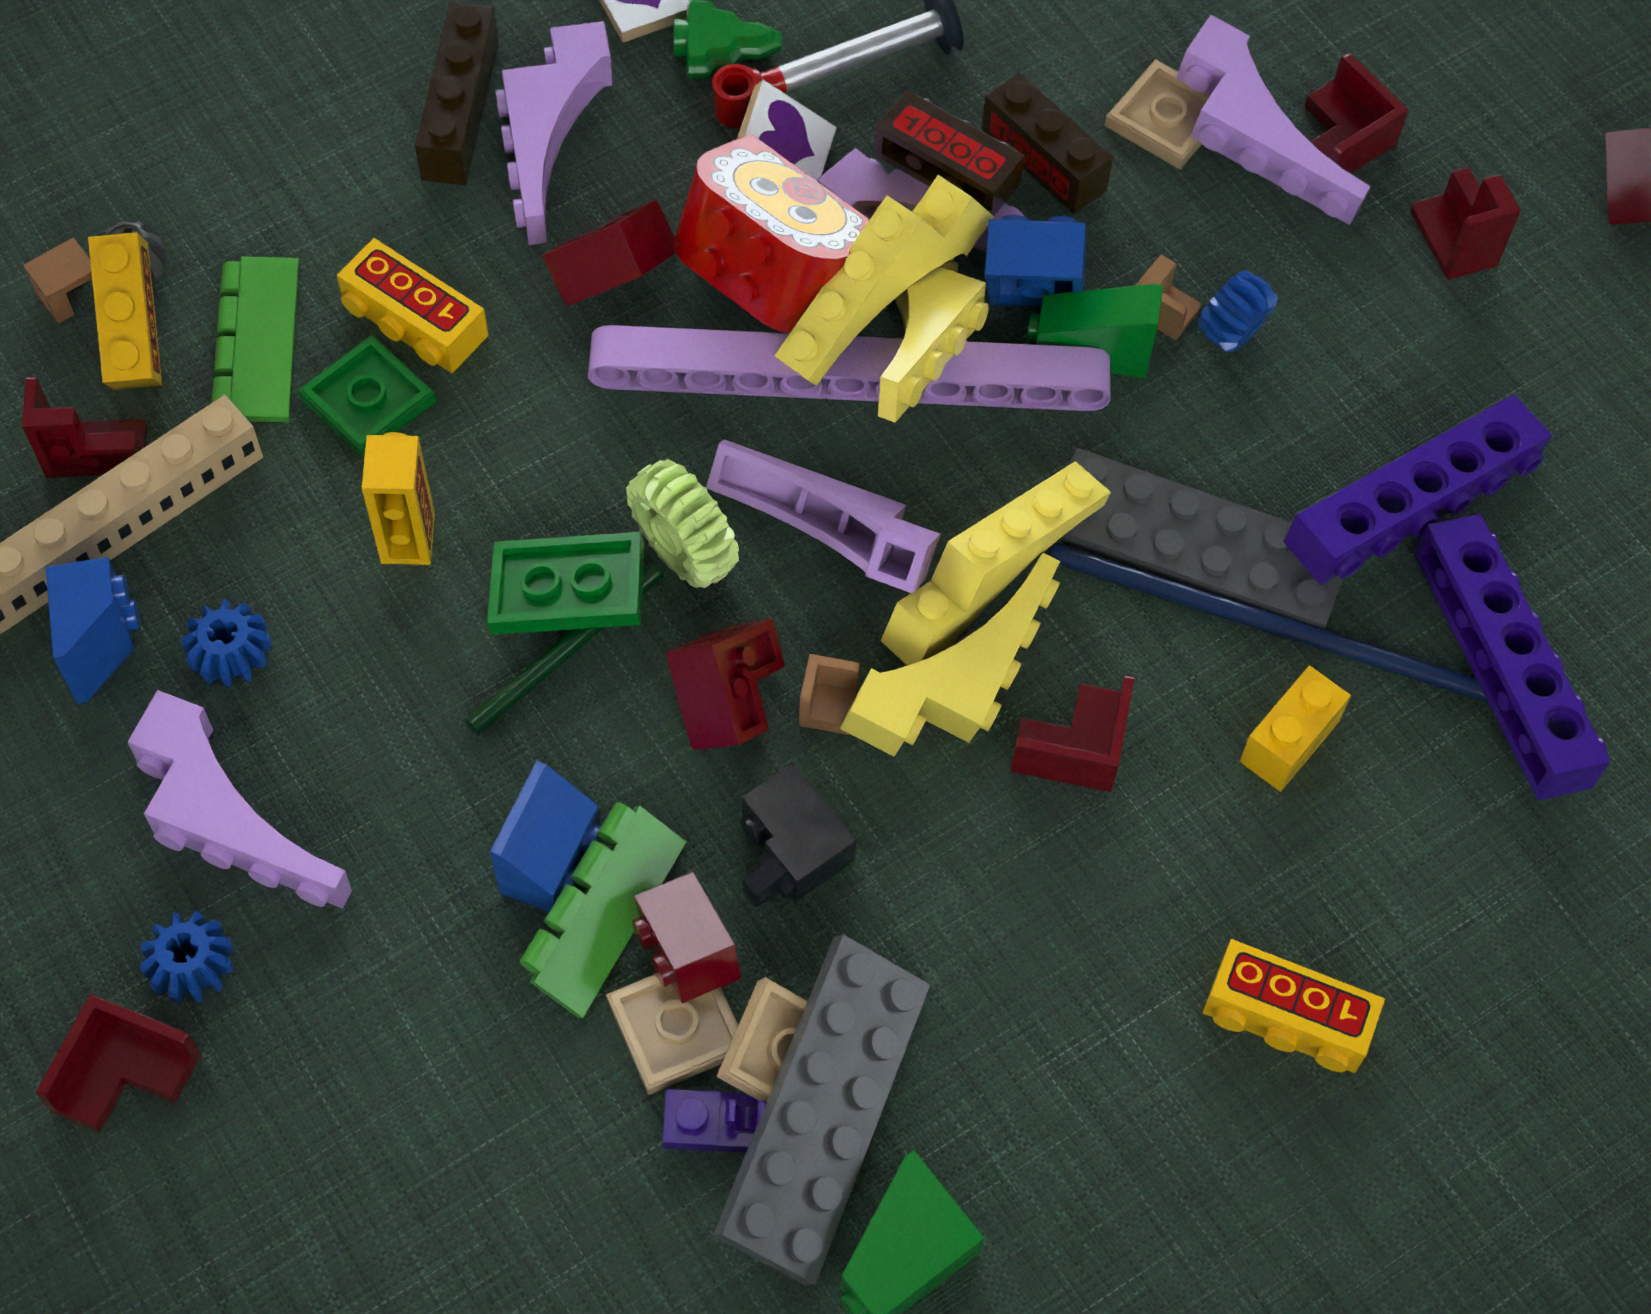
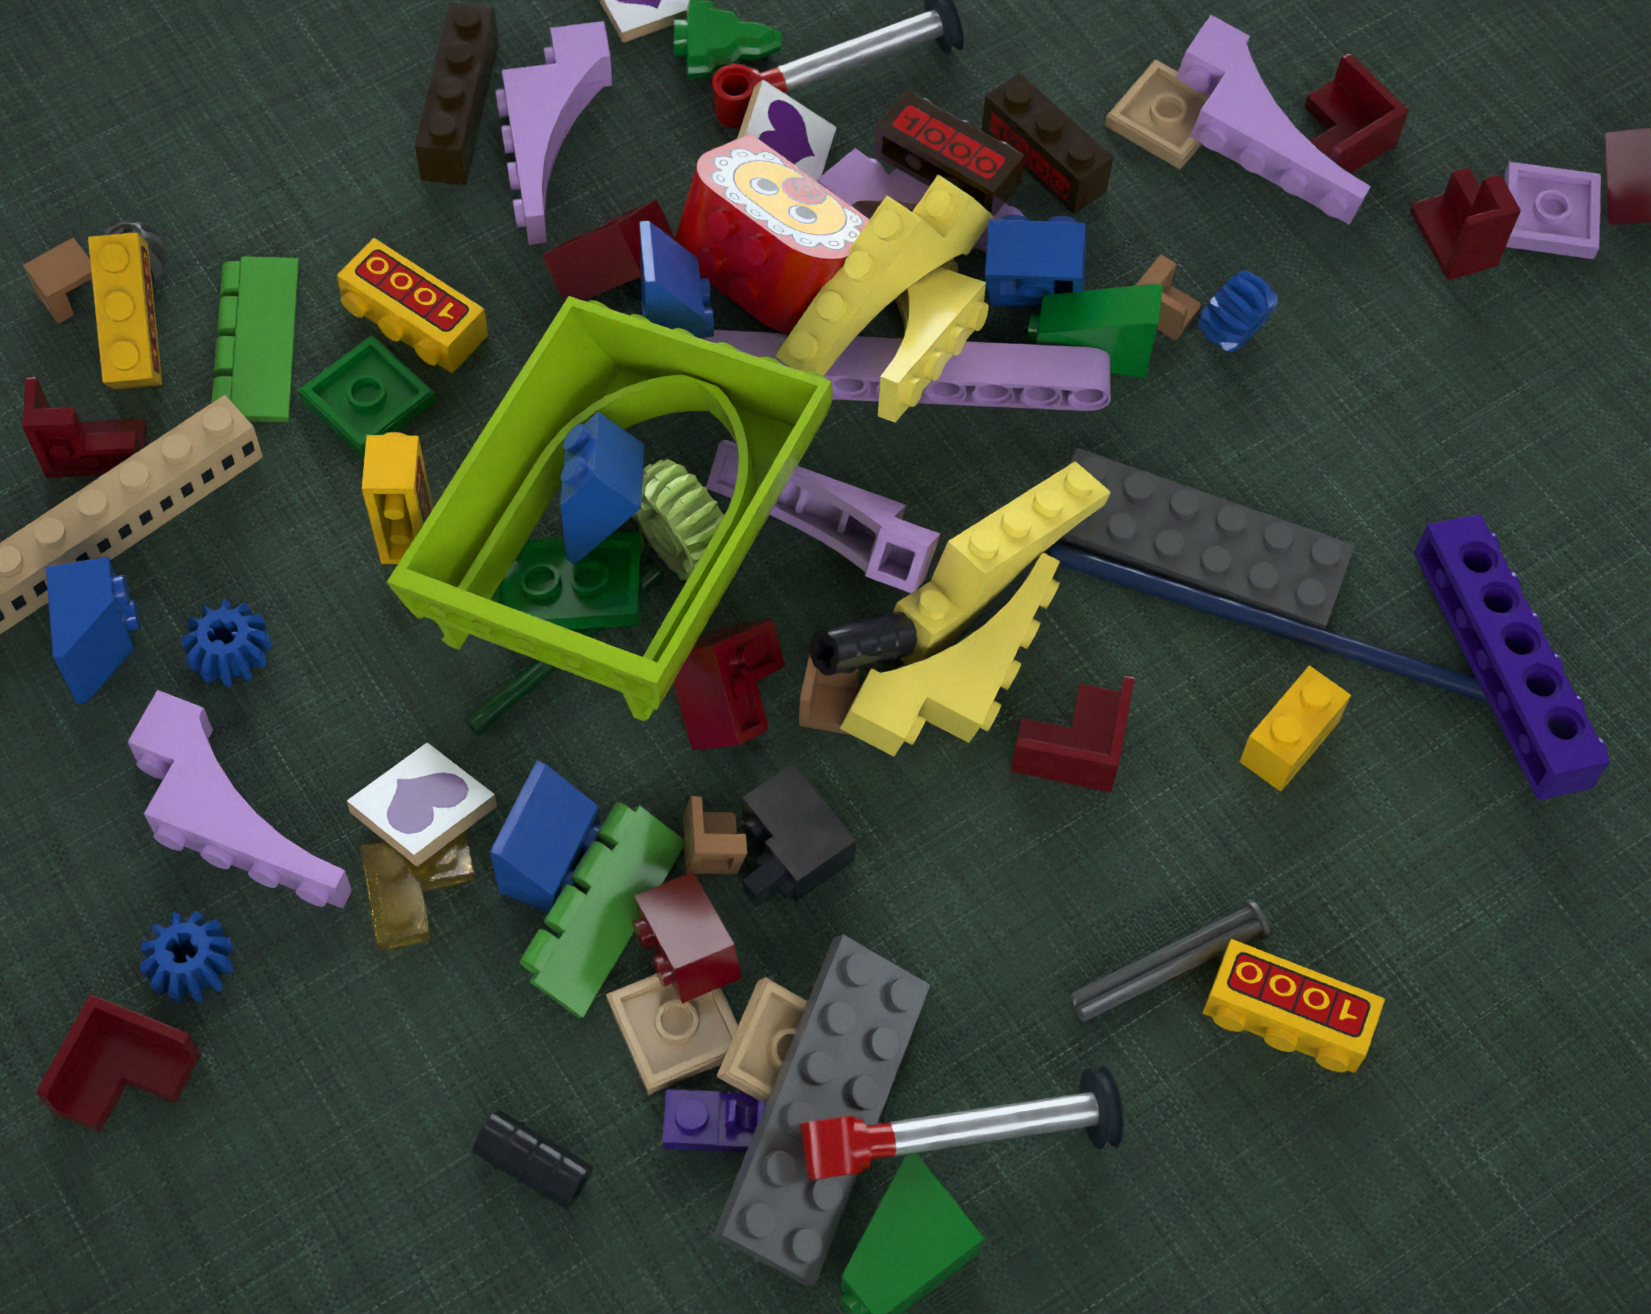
dark purple brick [1283,394,1552,585] -> none
none -> tile [347,743,497,866]
none -> clear yellow plate [360,831,475,951]
none -> lime panel [387,296,833,721]
none -> black axle [472,1110,593,1210]
none -> blue slope [560,412,644,565]
none -> blue slope [640,221,714,340]
none -> medium nougat panel [682,796,747,874]
none -> piece [800,1065,1124,1181]
none -> black axle [809,612,917,676]
none -> dark grey axle [1070,899,1270,1021]
none -> lavender plate [1505,162,1601,259]

